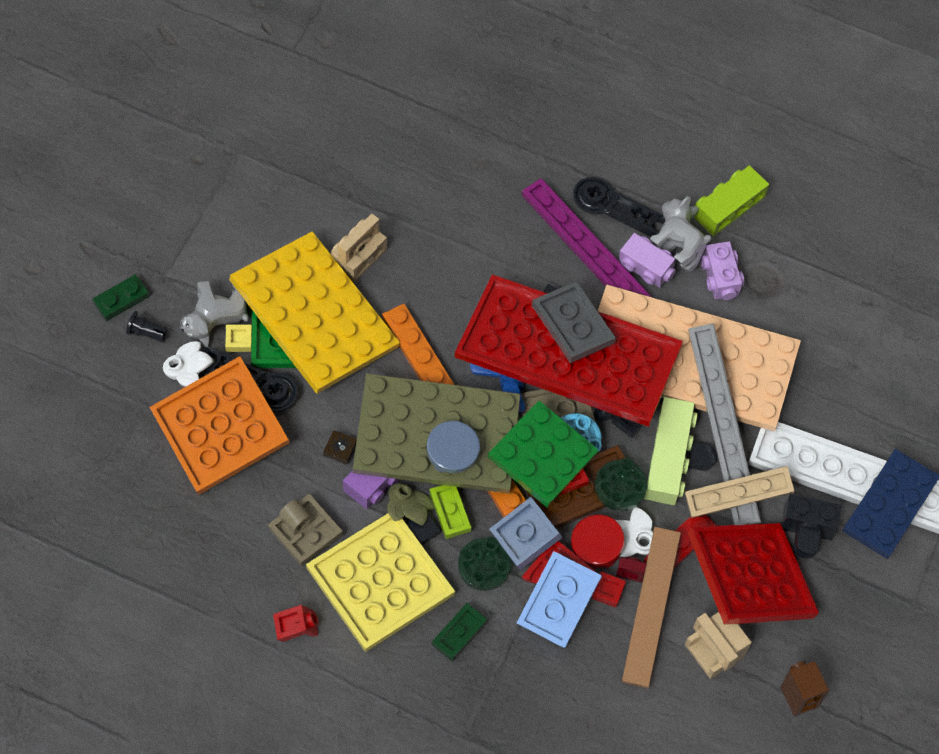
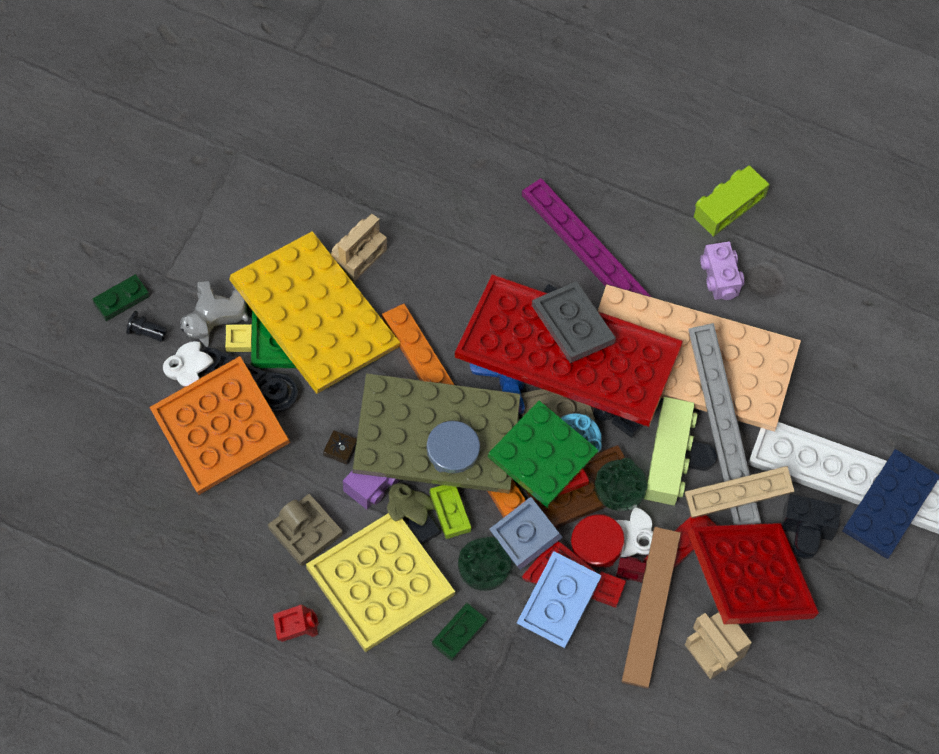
black beam [573,177,665,237] -> none
lavender brick [619,233,676,288] -> none
light grey animal [650,196,711,273] -> none
reddish brown brick [780,661,829,717] -> none

